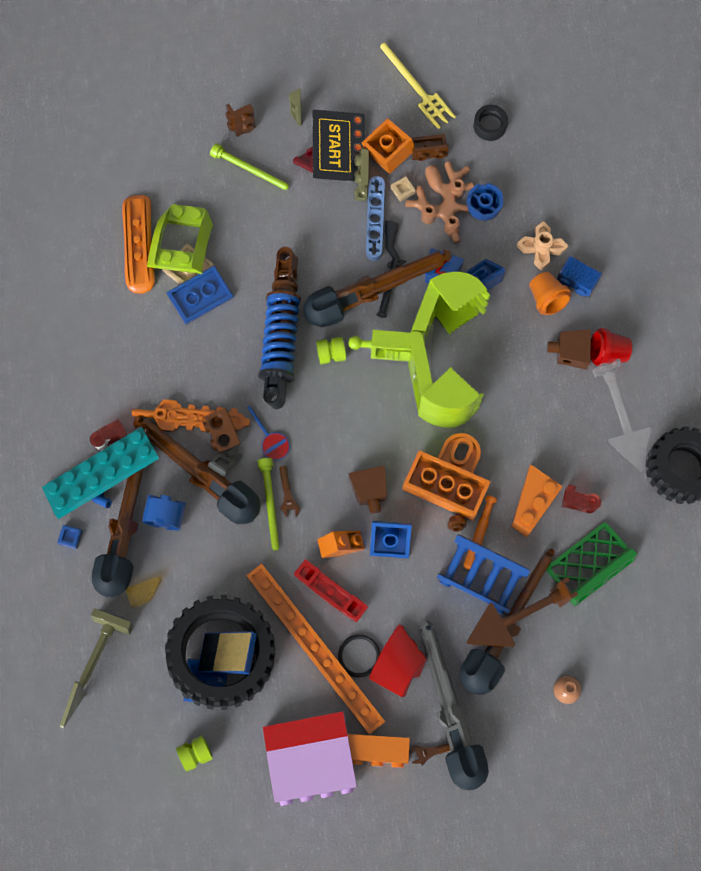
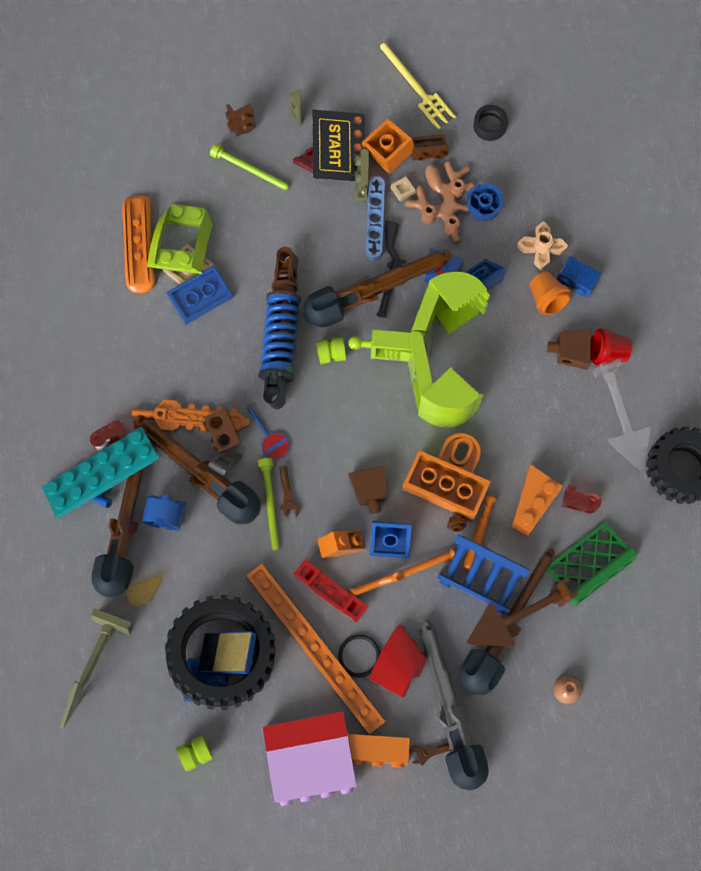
blue tile [57,525,83,549] -> none
none -> orange piece [350,548,455,596]

